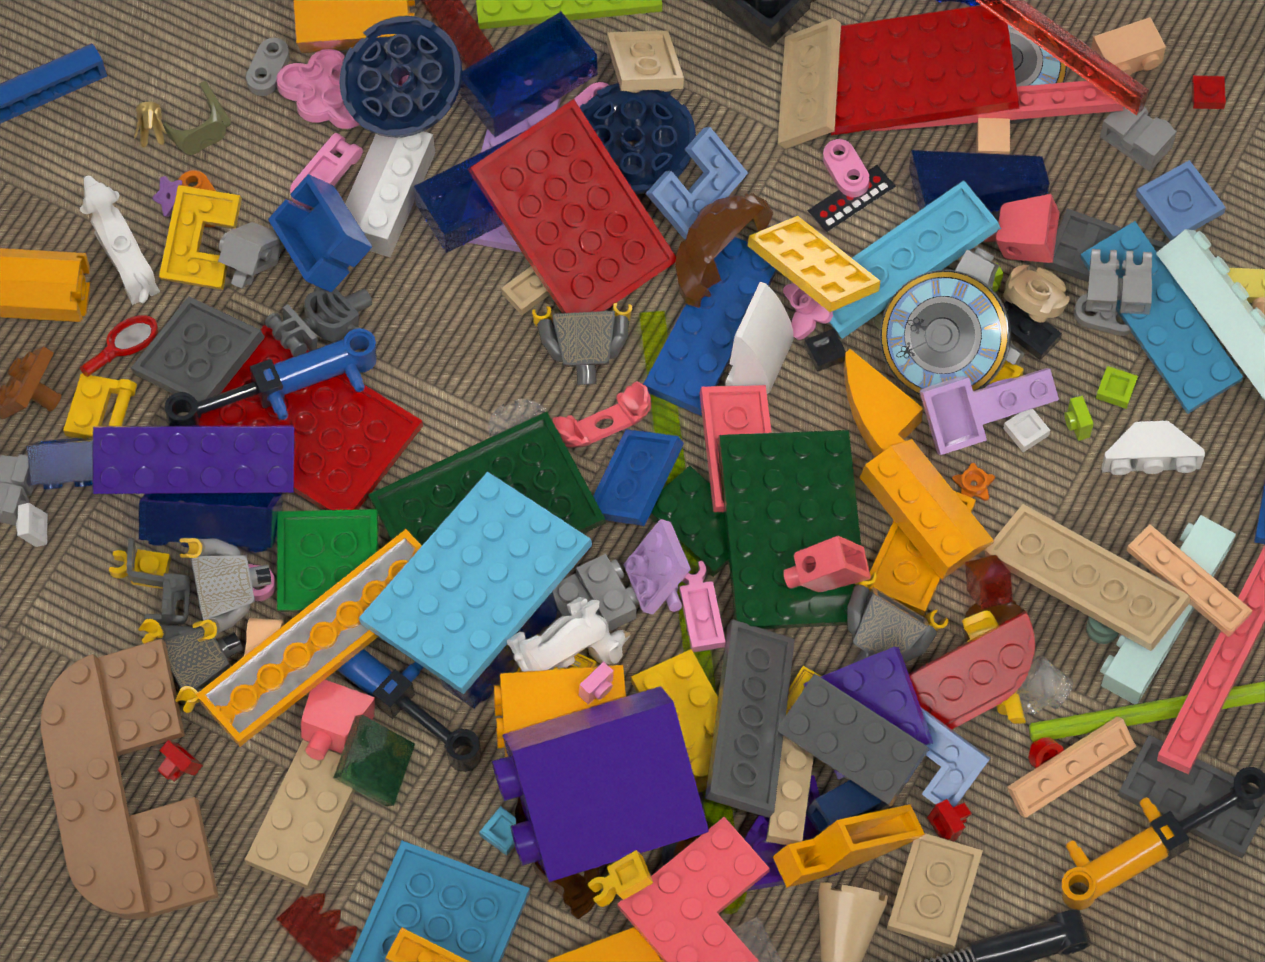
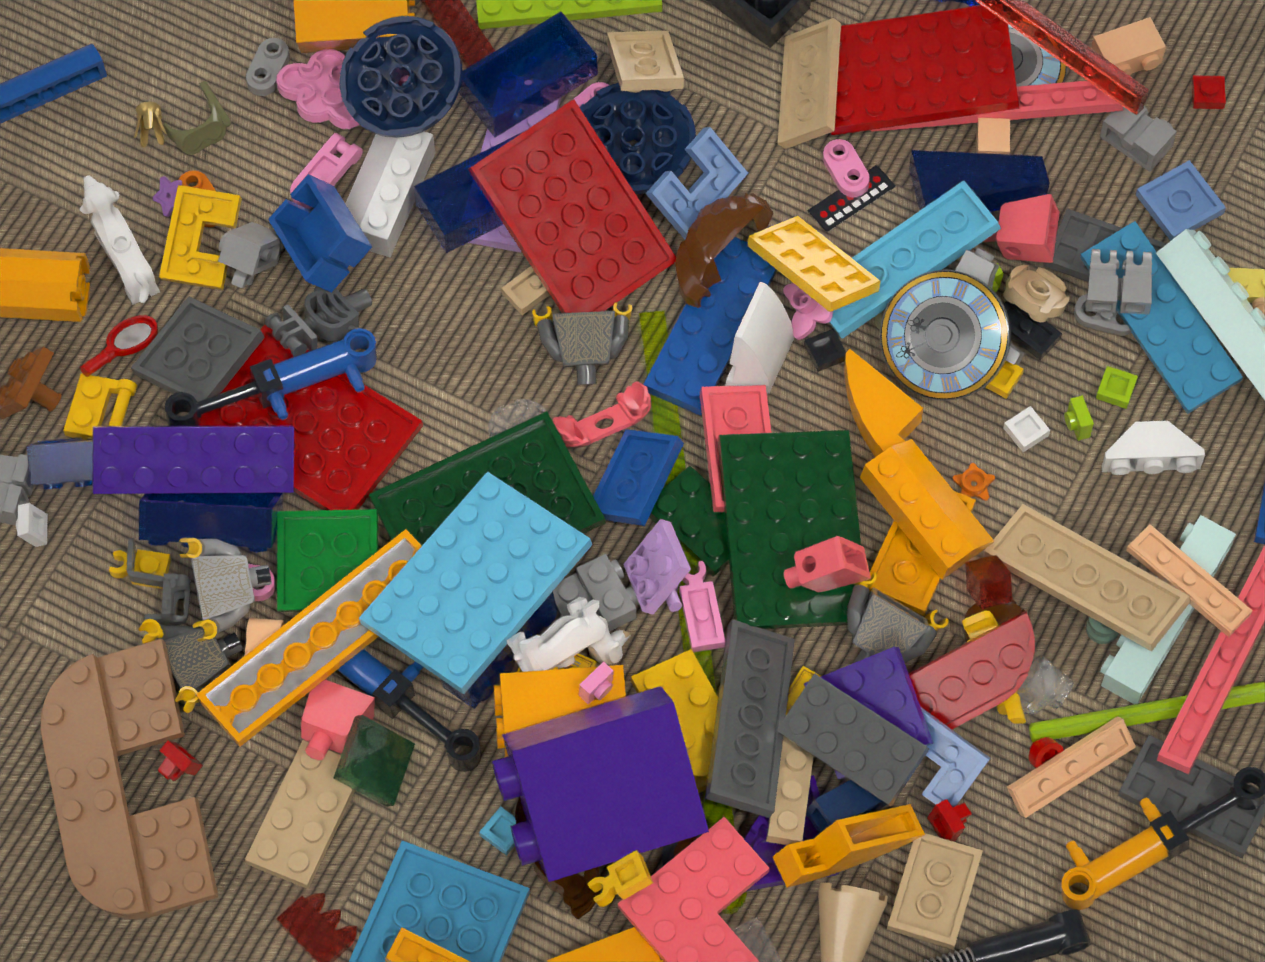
lavender plate [919,368,1059,455] -> none

